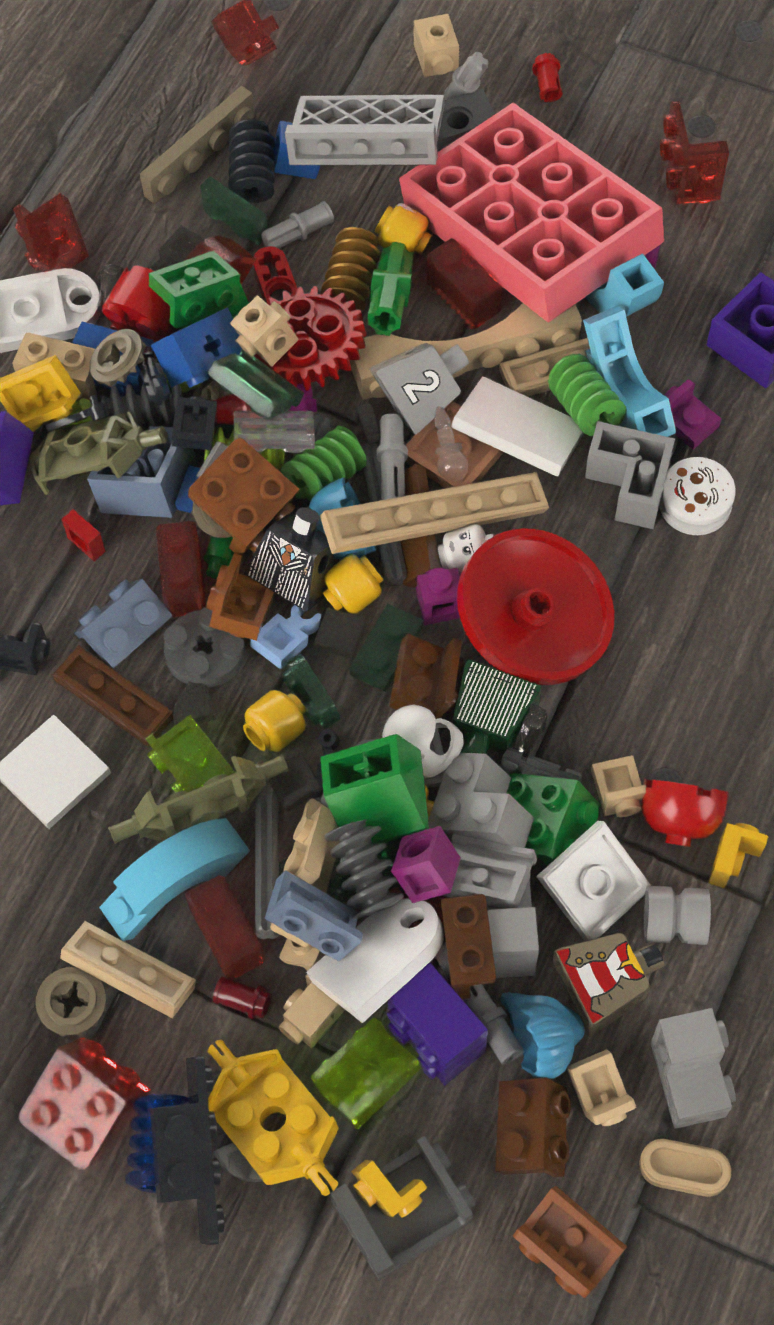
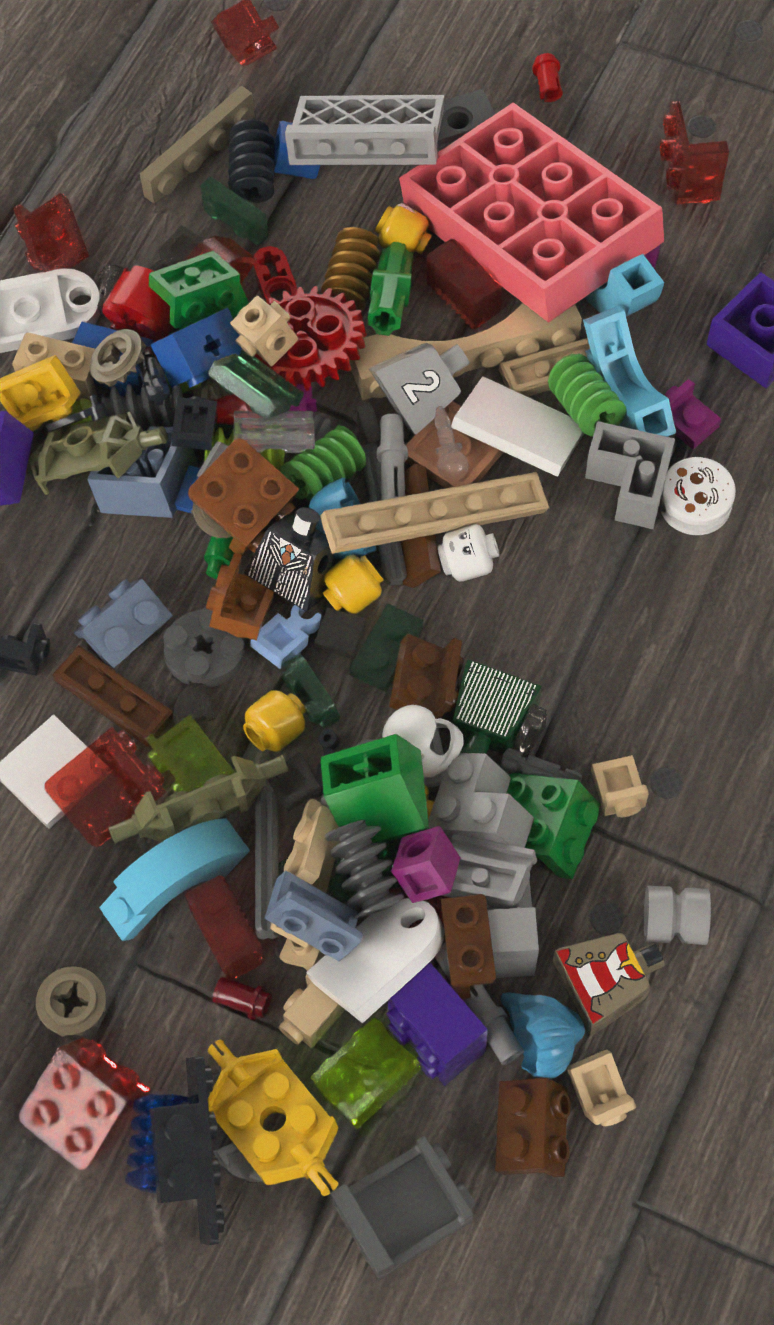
tan tile [60,921,196,1018] -> none
red tile [62,509,106,562] -> none
clear red brick [155,521,206,618] -> none
light grey axle [261,201,334,248] -> none
yellow bracket [351,1160,427,1218] -> none
tan brick [414,14,459,77] -> none
magenta brick [416,568,460,625] -> none
light grey axle [444,52,488,100] -> none
red dish [457,528,615,685] -> none
dark orange bracket [513,1185,627,1298] -> none
white tile [536,821,651,941] -> none
tan tile [639,1139,731,1197] -> none
red cylinder [642,779,729,847] -> none
light grey brick [651,1008,736,1129] -> none
yellow bracket [708,823,768,888] -> none
none -> clear red bracket [44,727,166,847]

